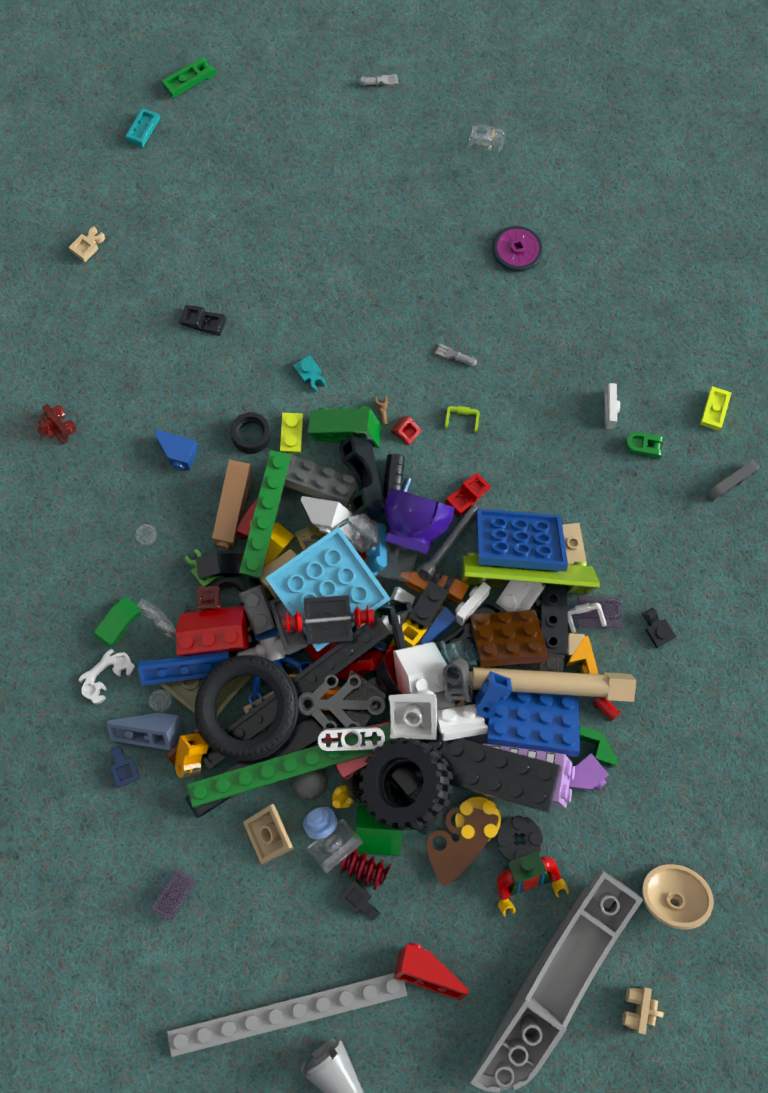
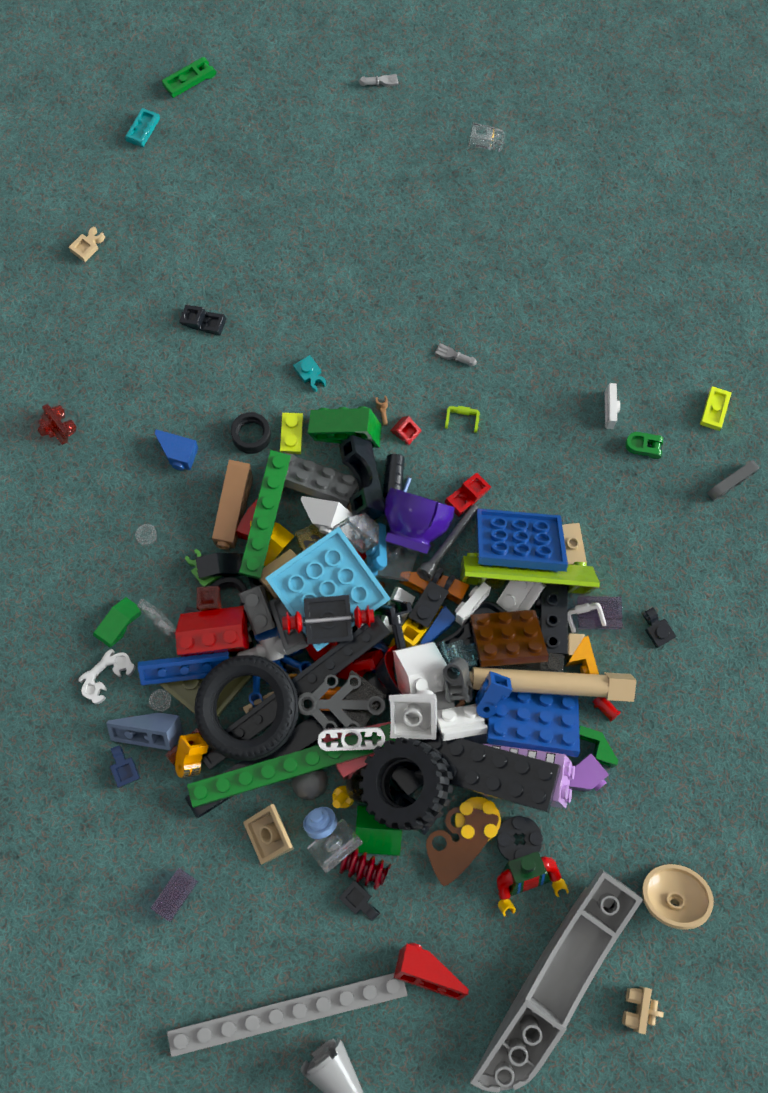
magenta wheel [492,226,543,271] -> none

